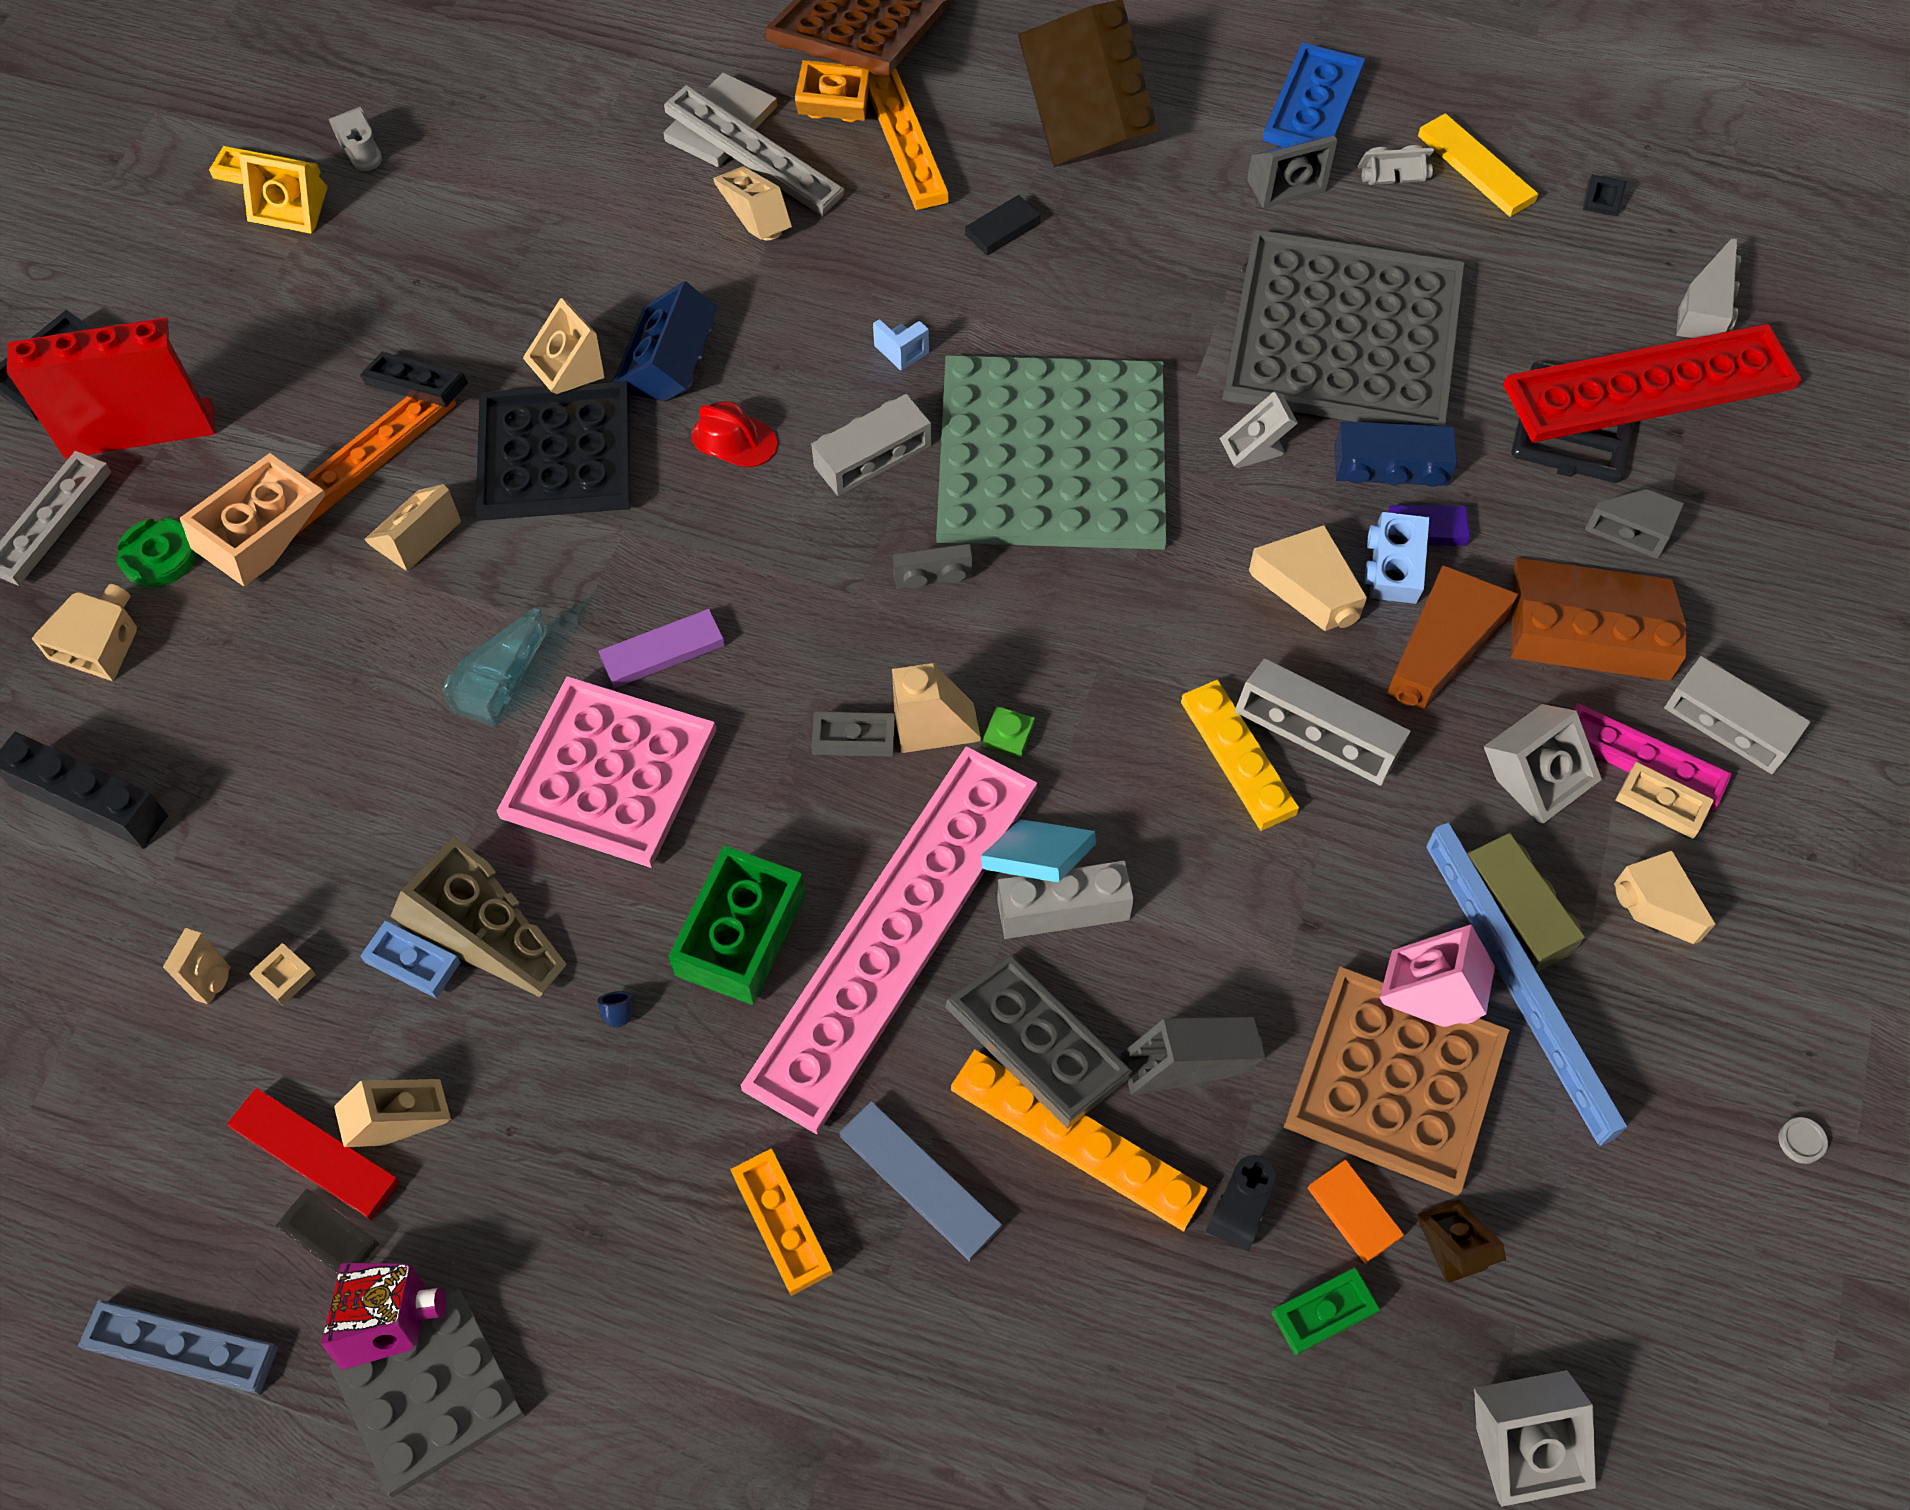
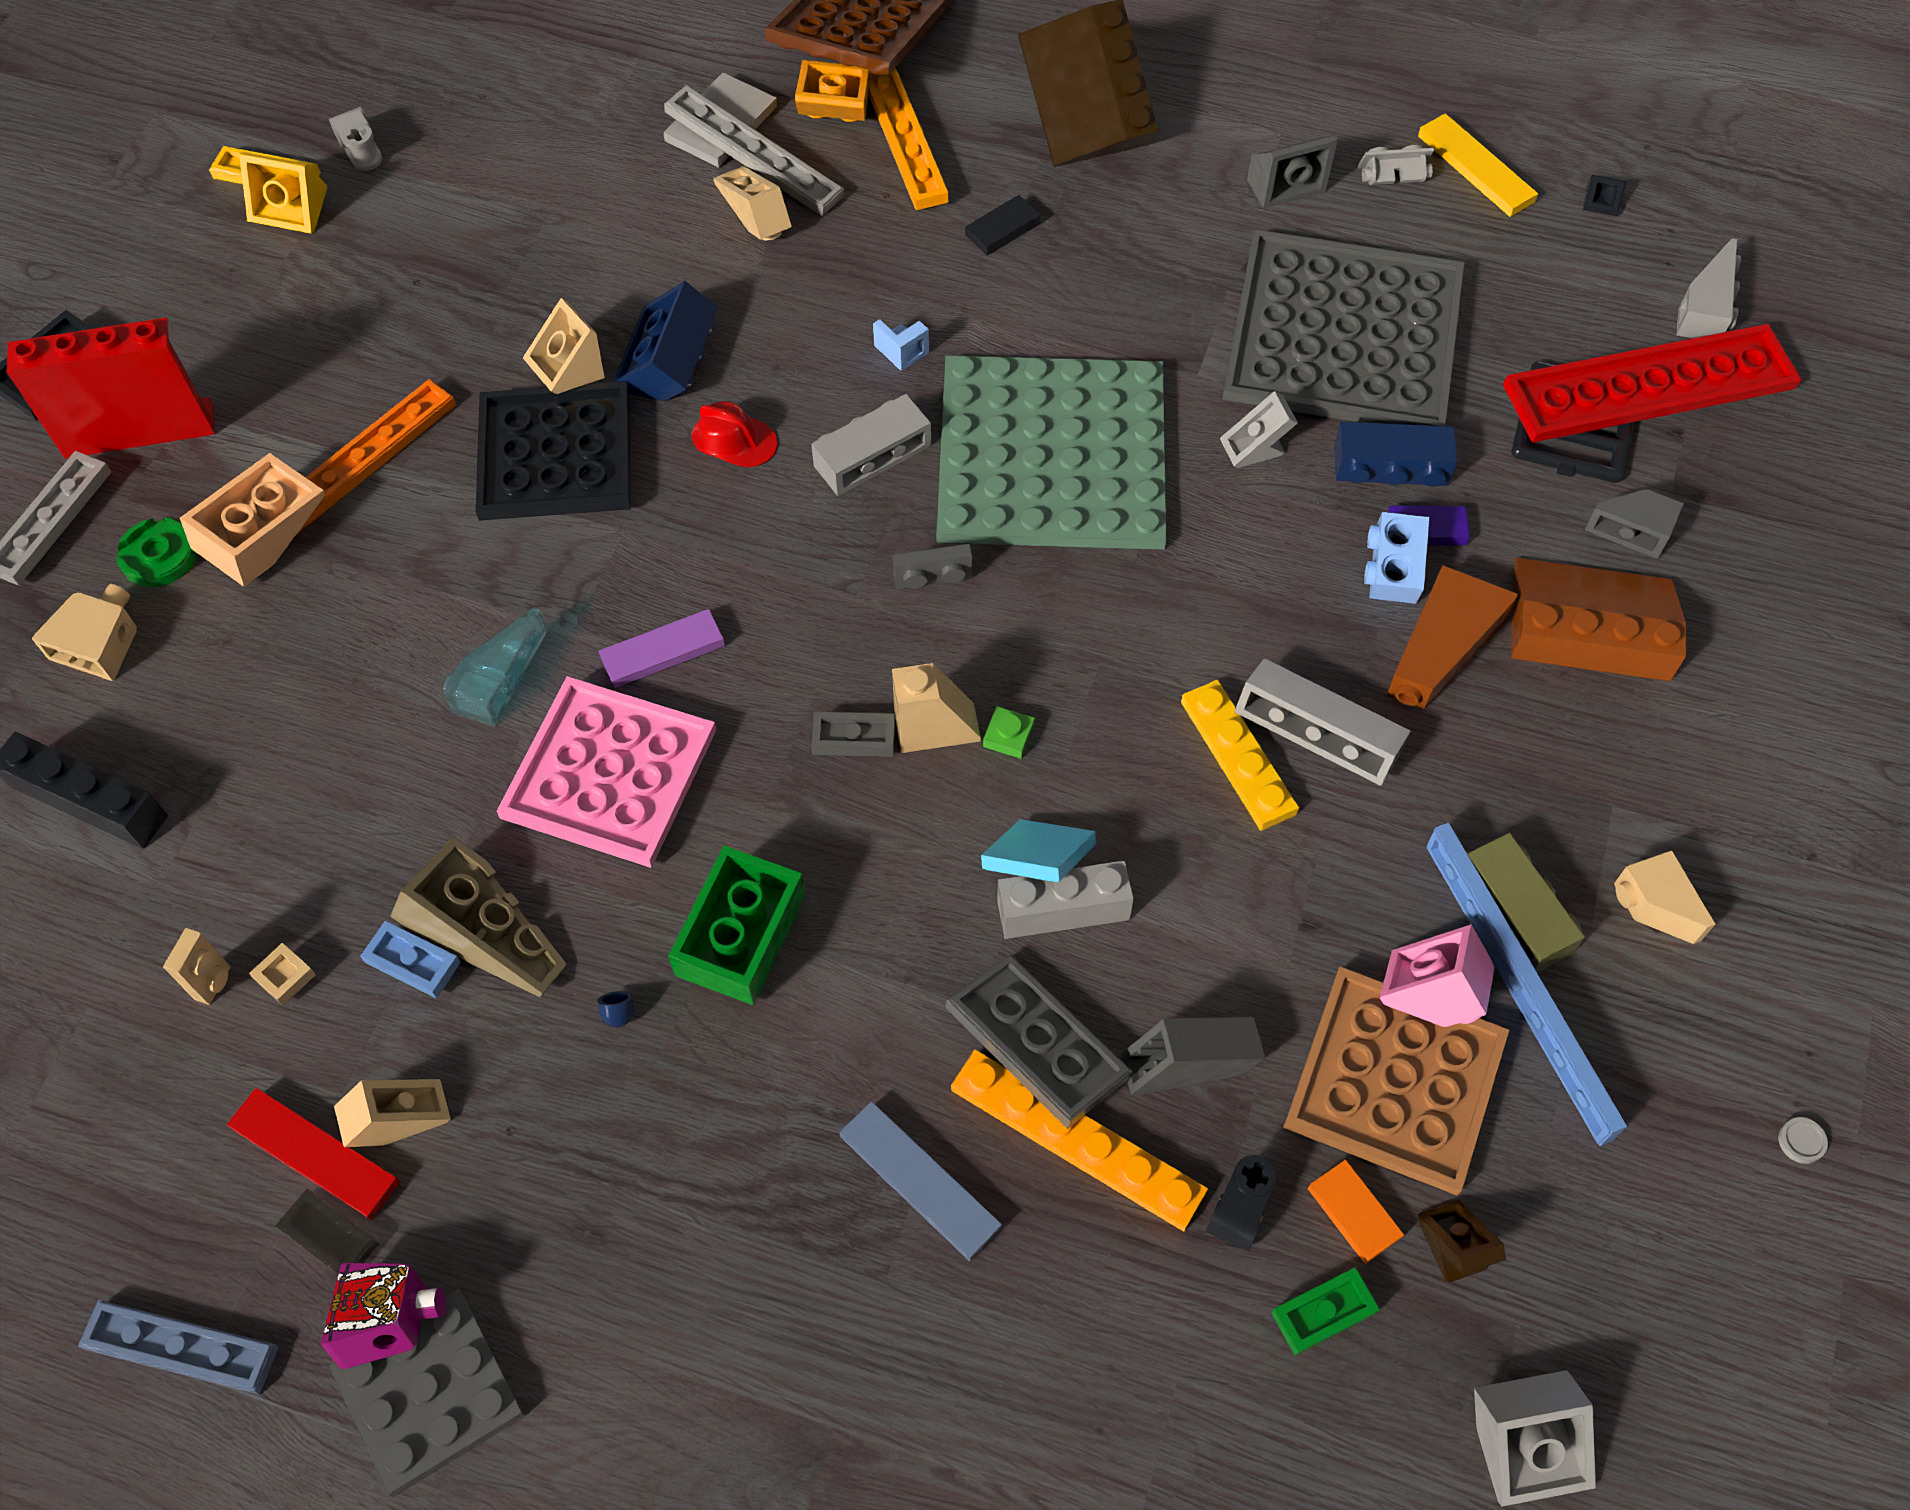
black tile [360,351,468,407] -> none
tan slope [364,484,461,572] -> none
light orange plate [730,1148,833,1296] -> none
bright pink plate [740,746,1037,1135] -> none
tan slope [1249,525,1367,631] -> none
blue plate [1262,42,1365,146] -> none
light grey slope [1483,704,1602,823] -> none
dark pink tile [1573,703,1732,811] -> none
tan plate [1615,762,1714,839] -> none
light grey brick [1664,656,1810,774] -> none

